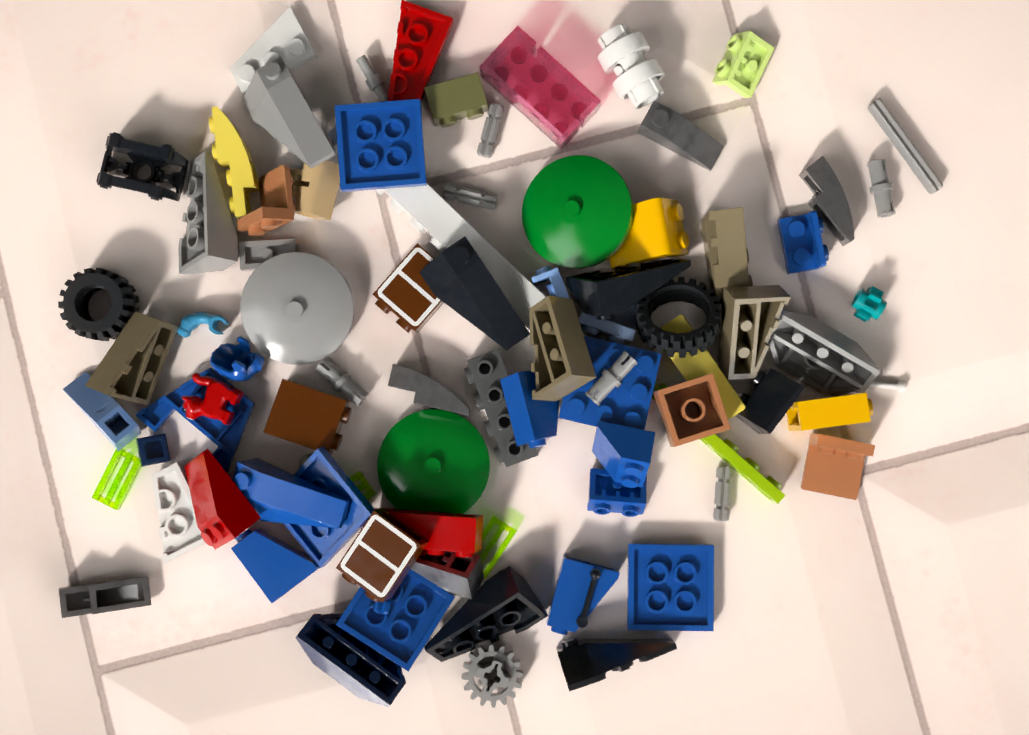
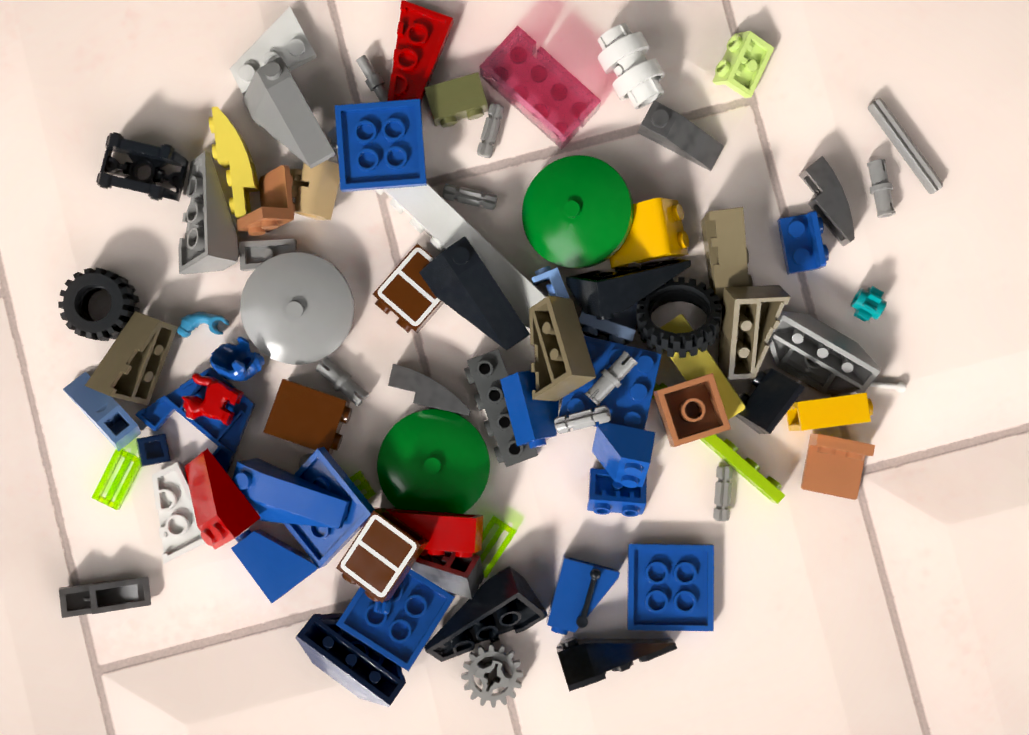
none -> light grey axle [554,405,611,434]

